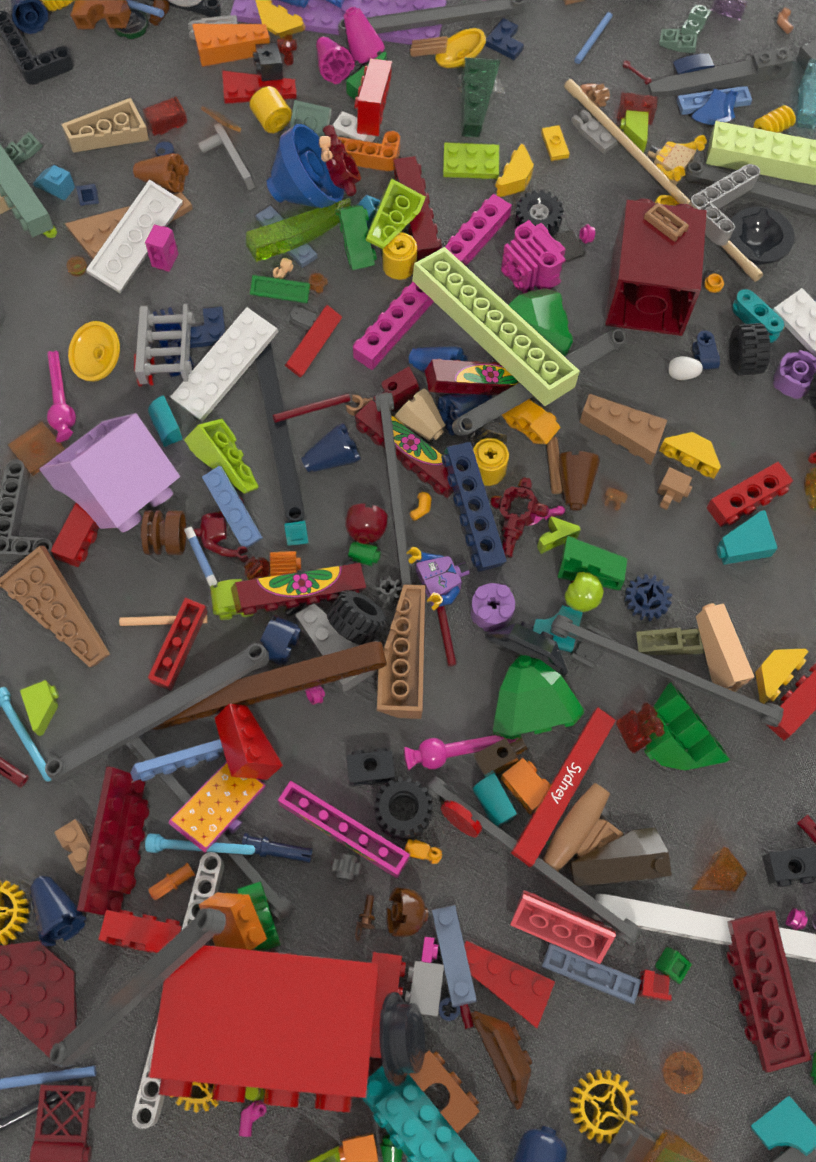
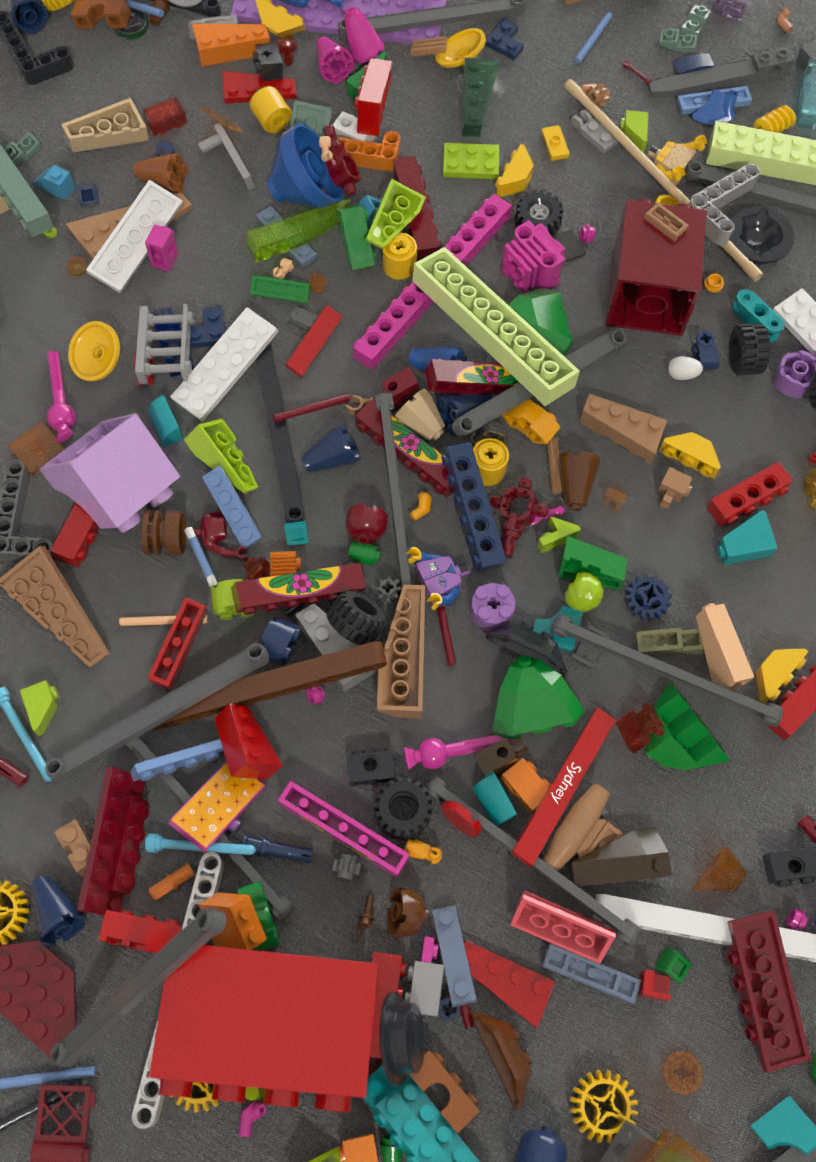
clear red brick [616,92,658,125] -> none

